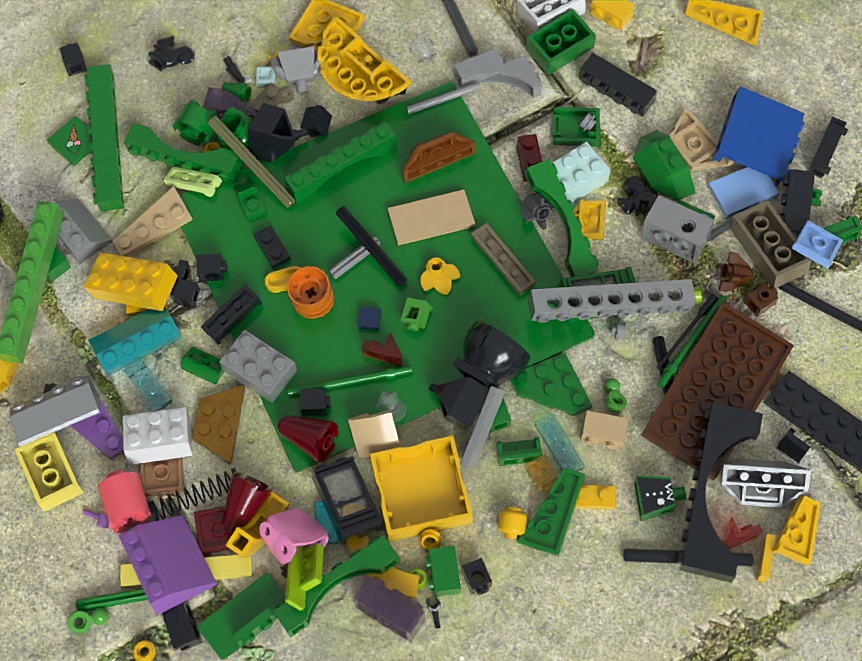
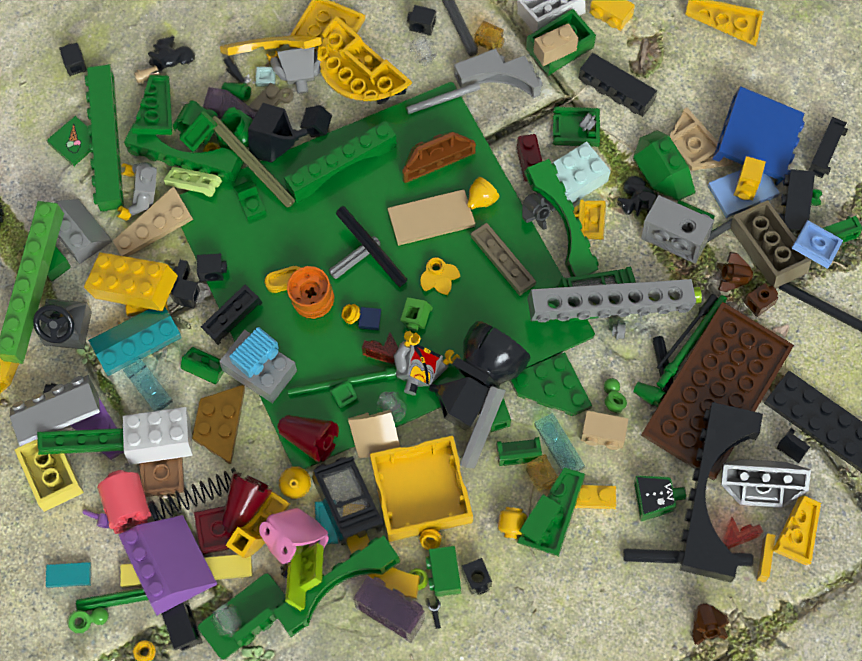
black plate [253,225,291,269] -> none
black brick [300,389,331,416] -> none
none -> piece [33,298,92,349]
none -> green tile [37,428,124,455]
none -> teal tile [46,562,92,588]
none -> light grey torso [117,162,157,221]
none -> green wing [132,75,172,135]
none -> tan pin [134,65,159,84]
none -> green tile [179,111,218,152]
none -> clear head [211,603,244,638]
none -> yellow tile [220,36,322,55]
none -> medium azure brick [229,327,279,378]
none -> yellow helmet [279,467,311,499]
none -> green tile [329,379,358,408]
none -> yellow plate [341,304,360,324]
none -> torso [394,331,460,395]
none -> black brick [407,5,436,36]
none -> yellow helmet [467,177,499,210]
none -> clear yellow brick [474,20,505,50]
none -> green brick [520,495,564,546]
none -> tan brick [533,23,578,66]
none -> green cone [633,382,666,407]
none -> reddish brown brick [692,603,730,645]
none -> yellow brick [734,156,766,201]

